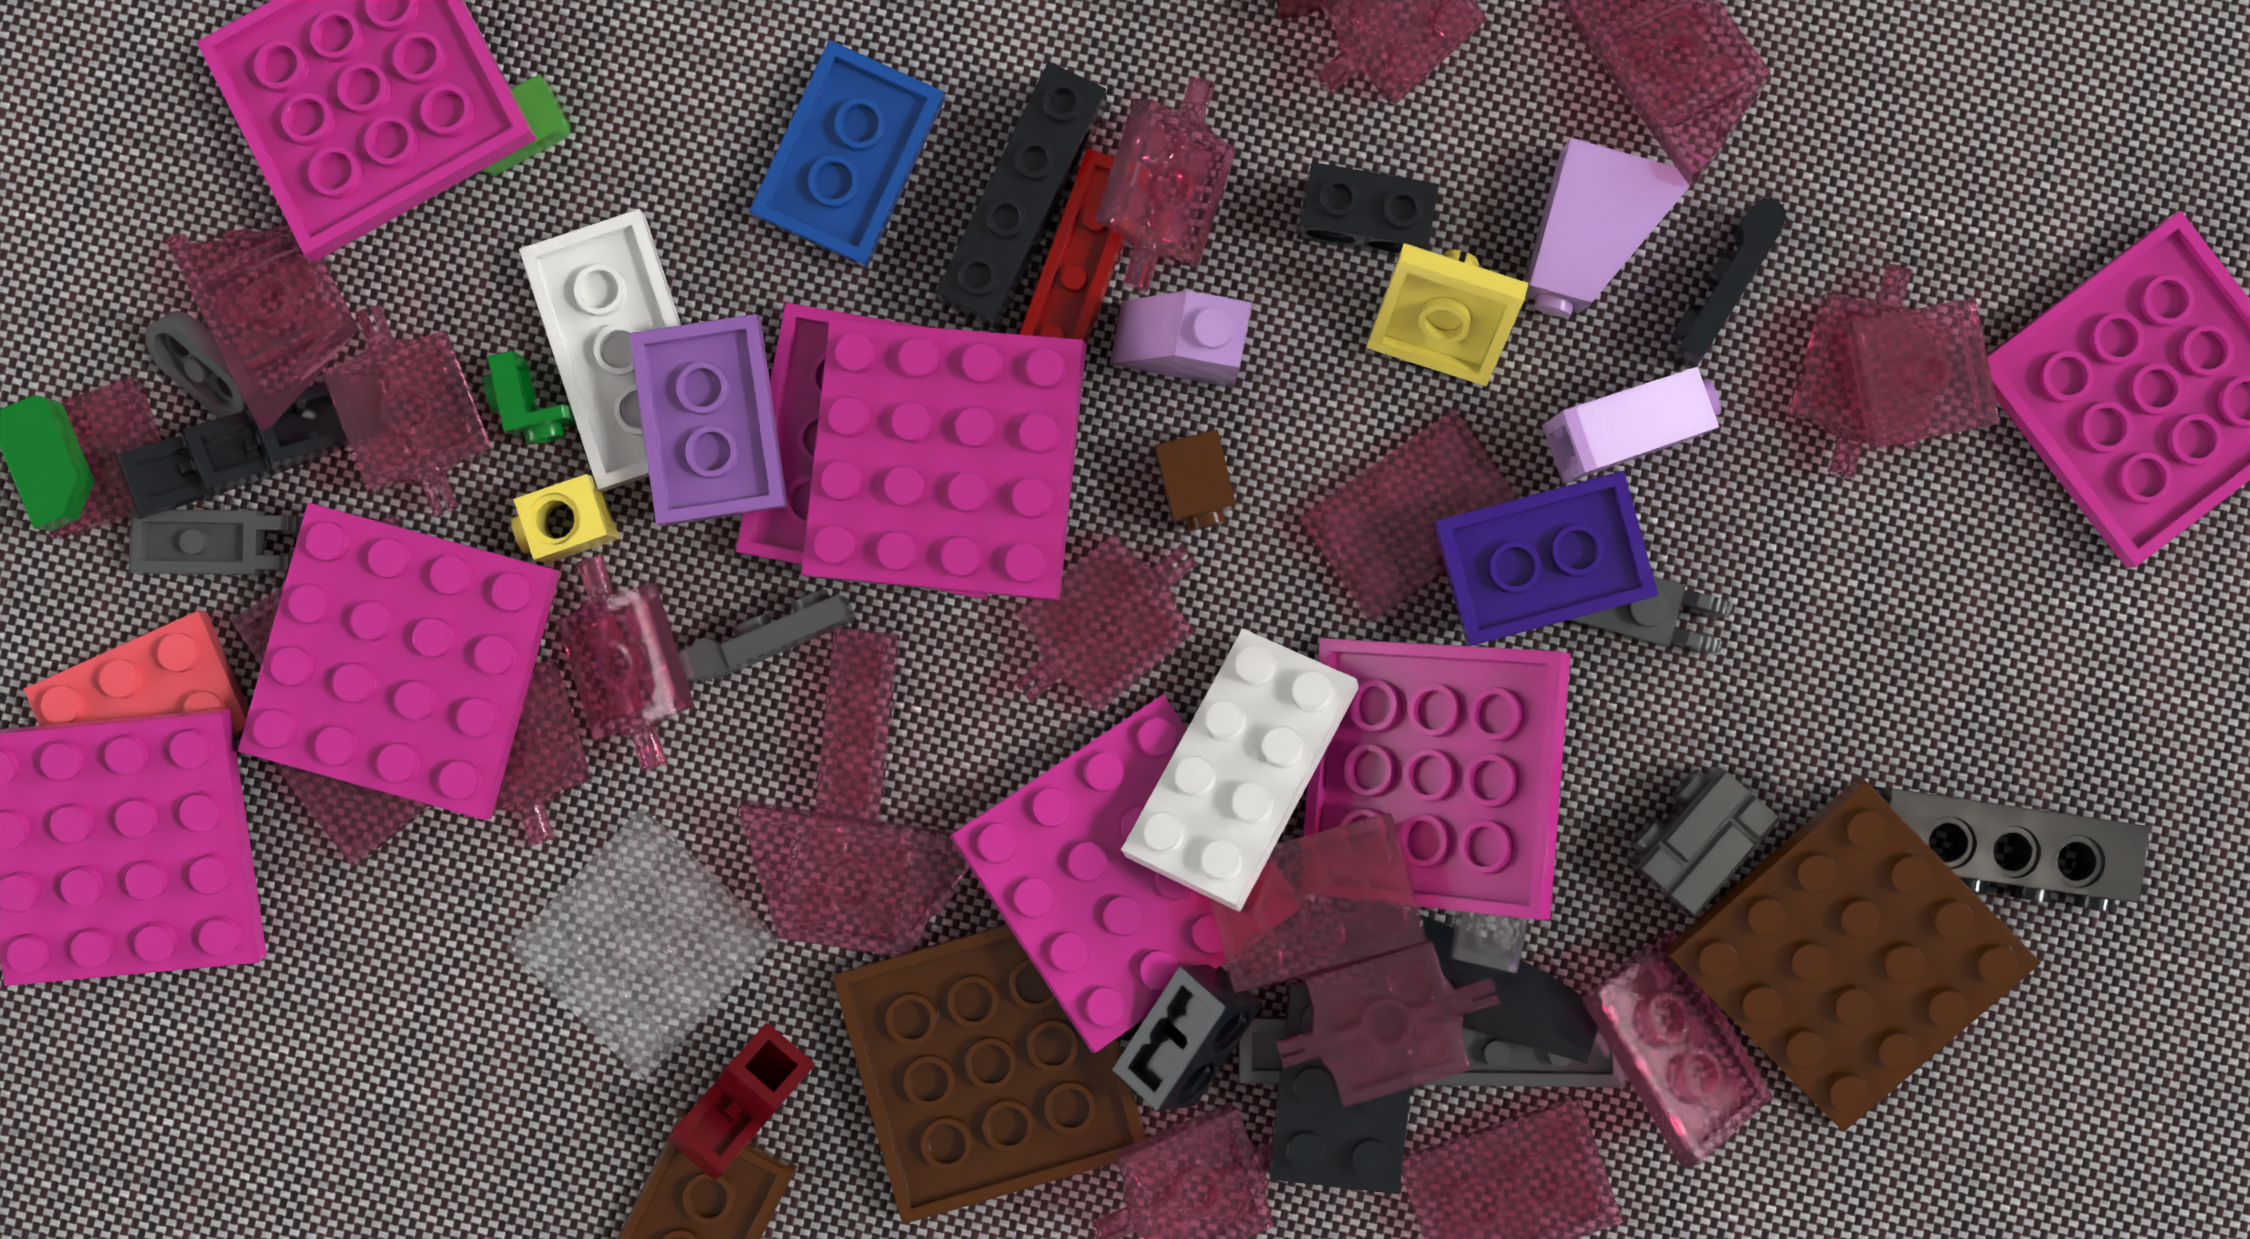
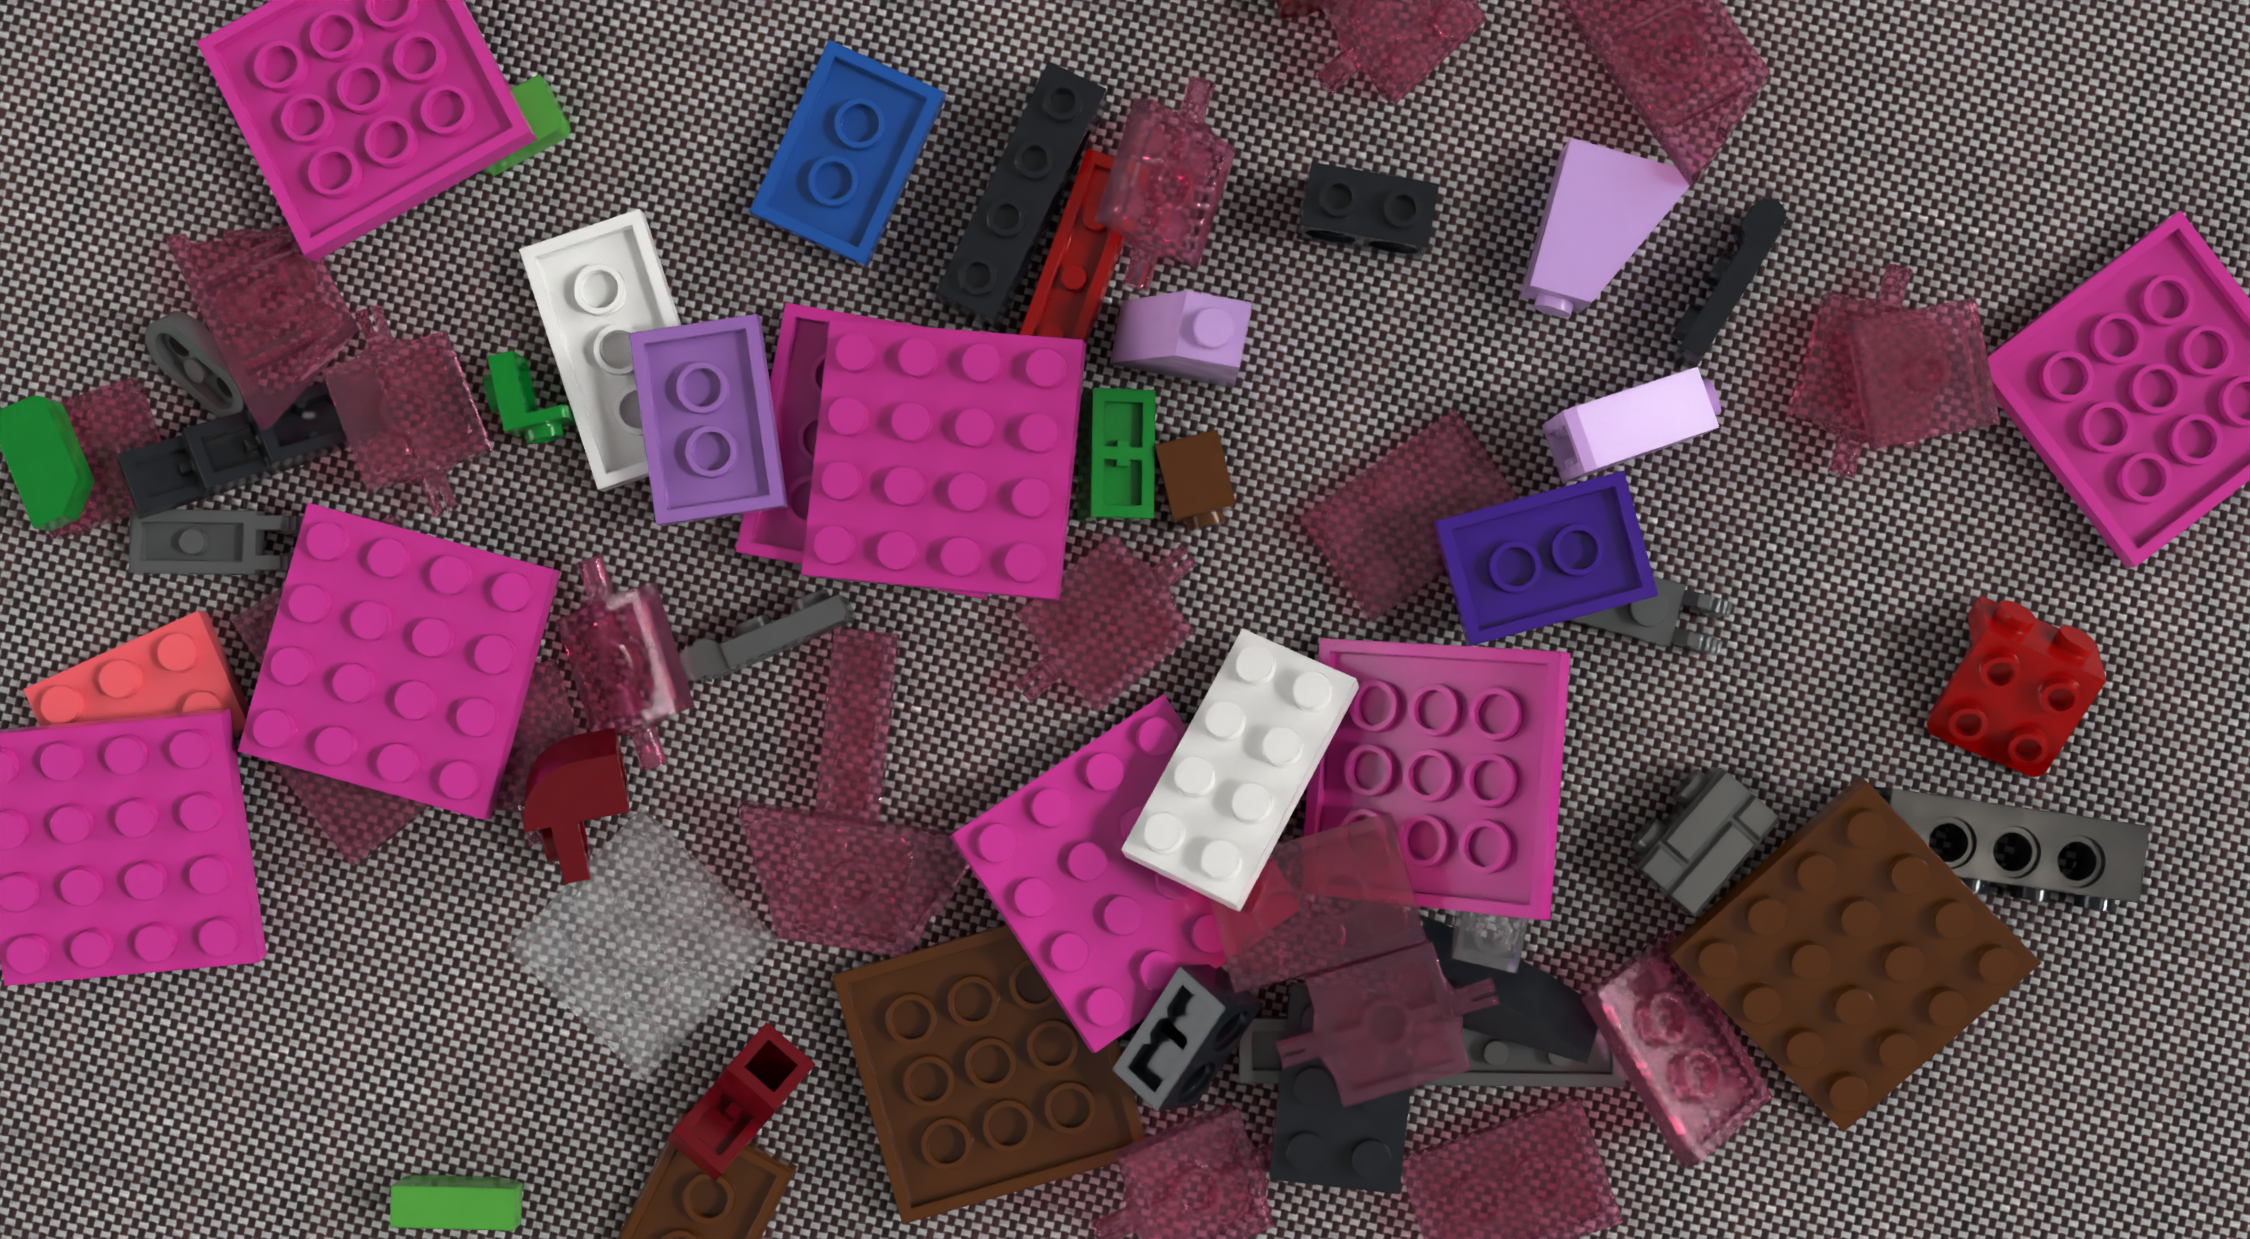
light yellow brick [511,474,620,564] -> none
light yellow tile [1366,243,1528,386] -> none
none -> bright green piece [390,1175,523,1231]
none -> dark red brick [523,727,629,884]
none -> green hinge [1077,388,1156,522]
none -> red bracket [1926,595,2107,777]

